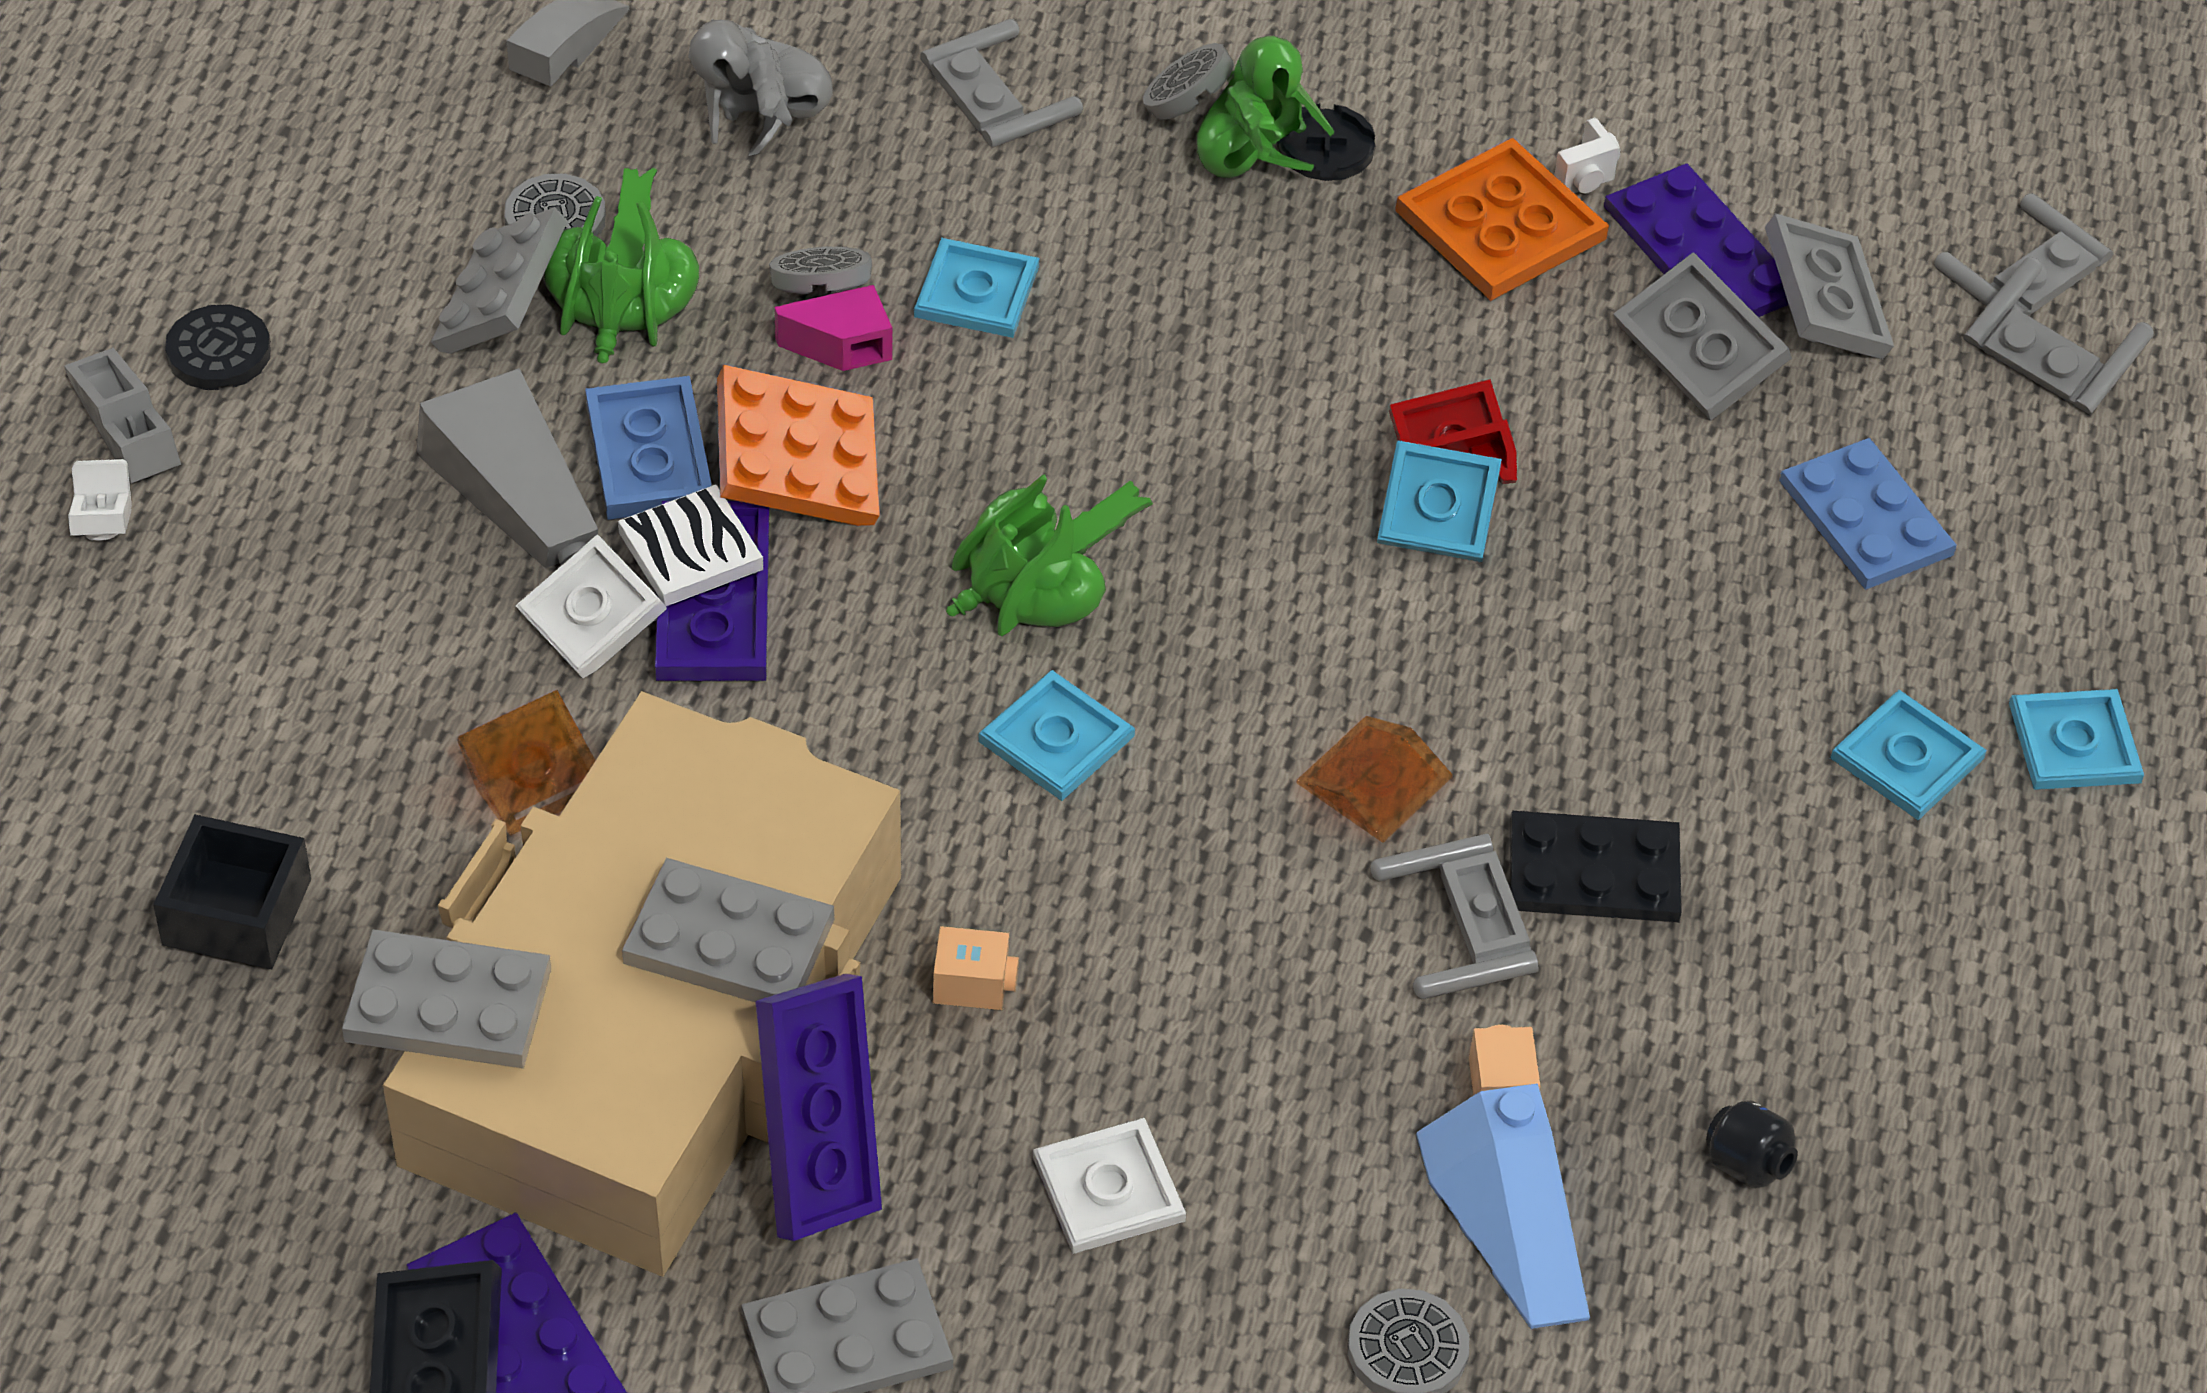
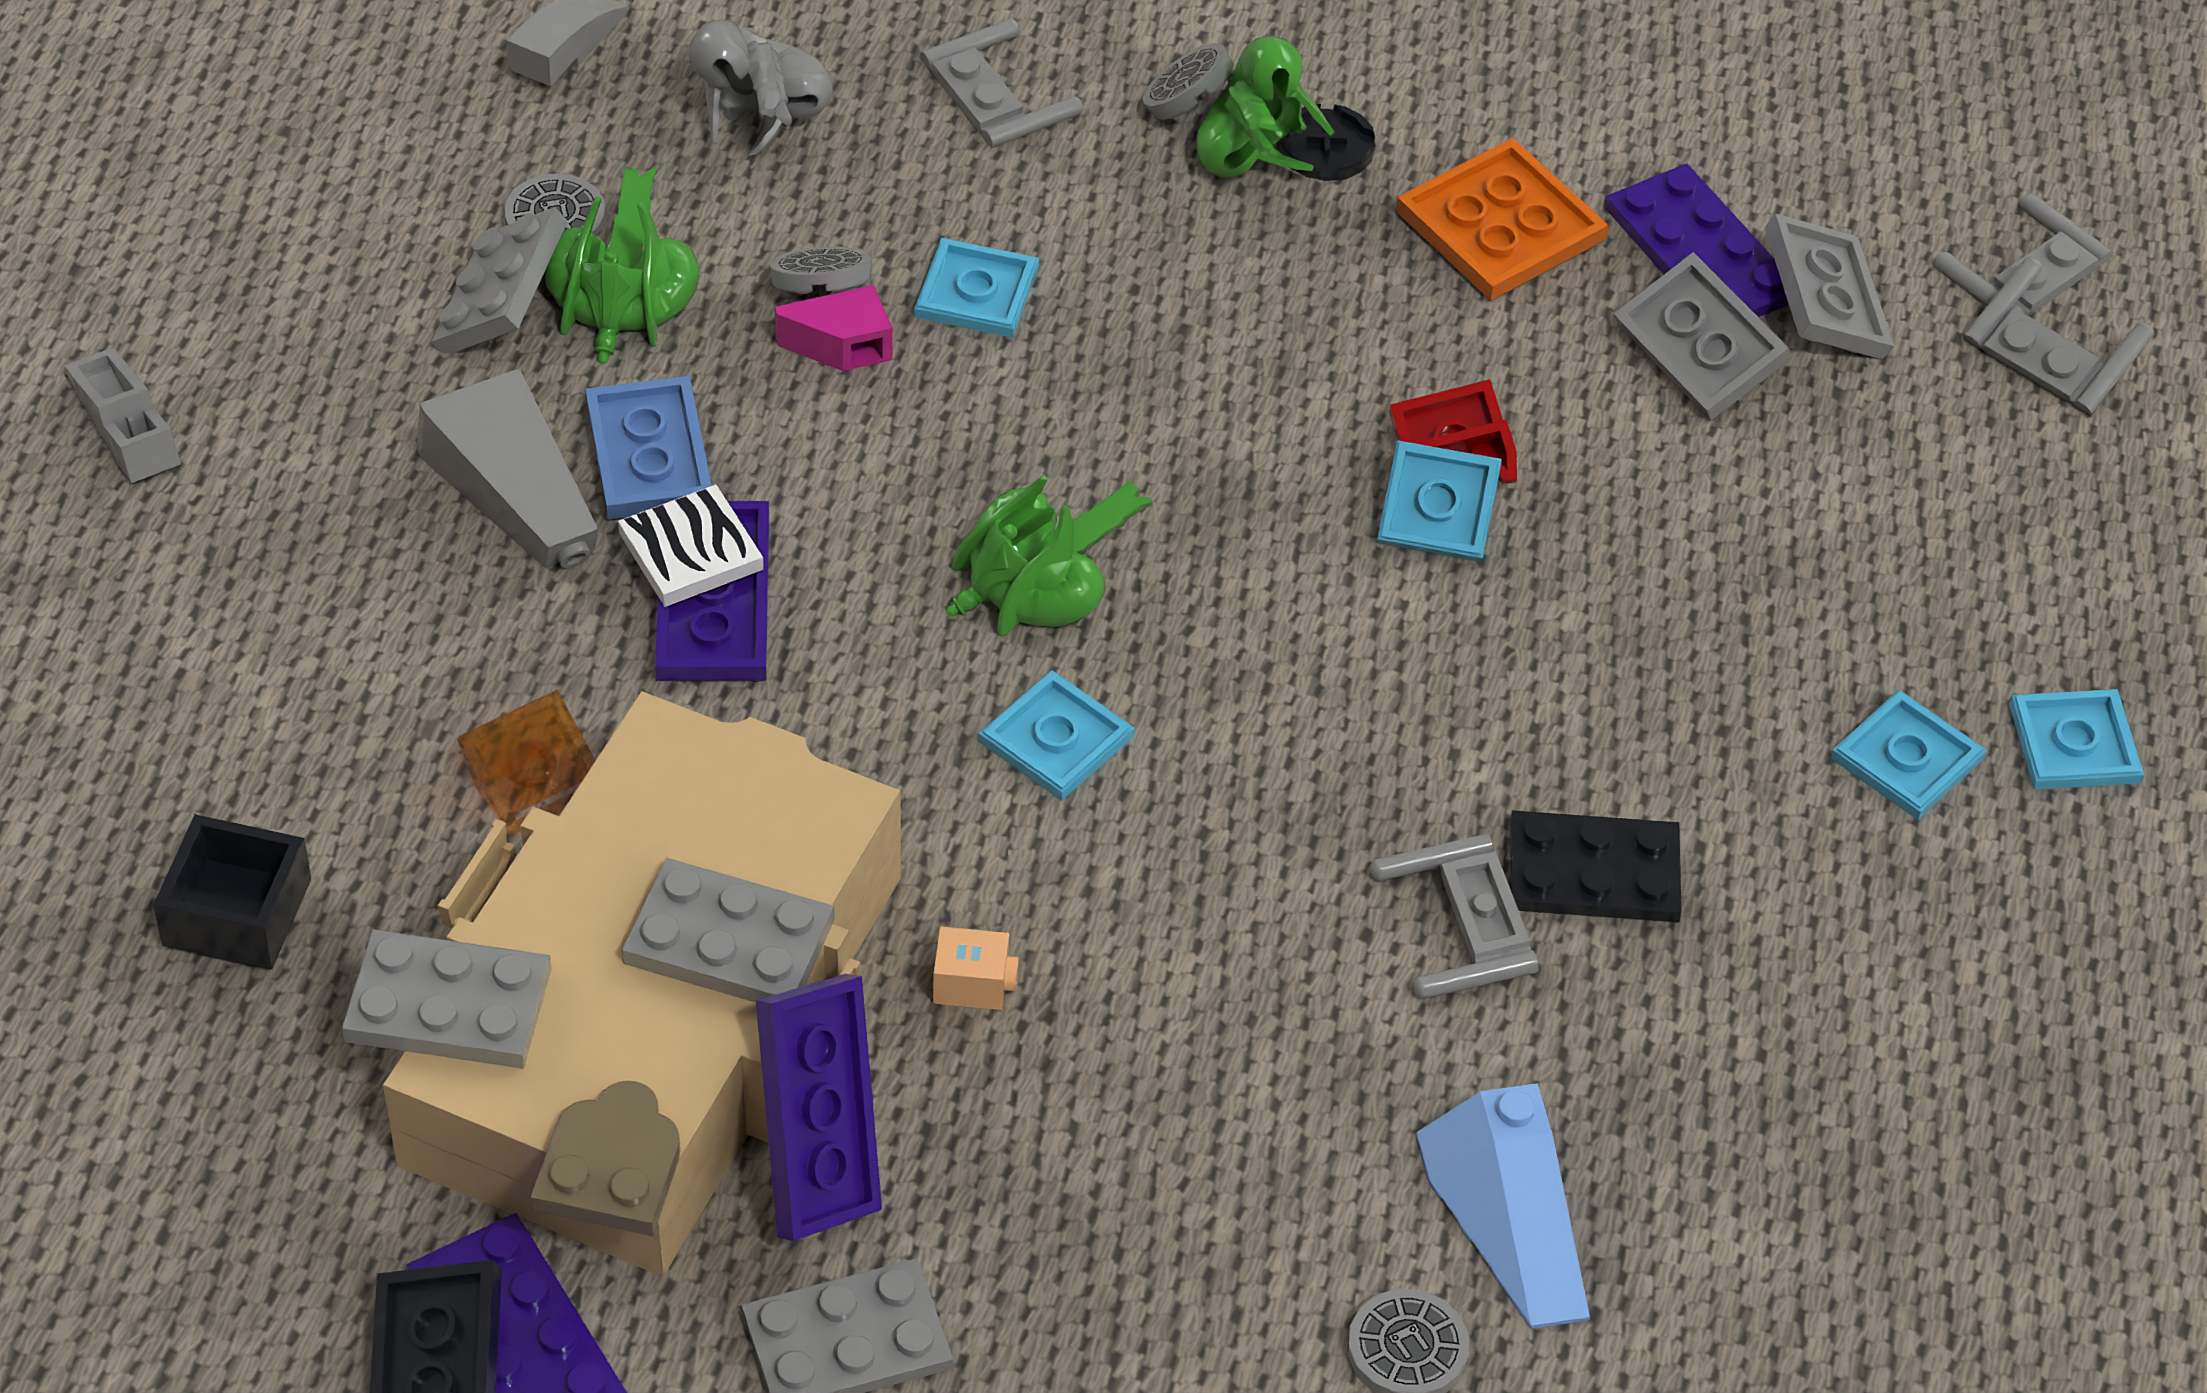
white bracket [68,459,131,540] -> none
black tile [165,305,271,390] -> none
white tile [516,534,667,678] -> none
orange plate [717,365,880,526] -> none
white tile [1033,1118,1186,1254] -> none
clear orange slope [1296,716,1453,843] -> none
light nougat brick [1469,1025,1540,1096] -> none
white bracket [1554,118,1620,193] -> none
black head [1706,1100,1798,1188] -> none
medium blue plate [1780,438,1957,590] -> none
none -> dark tan plate [531,1081,681,1236]

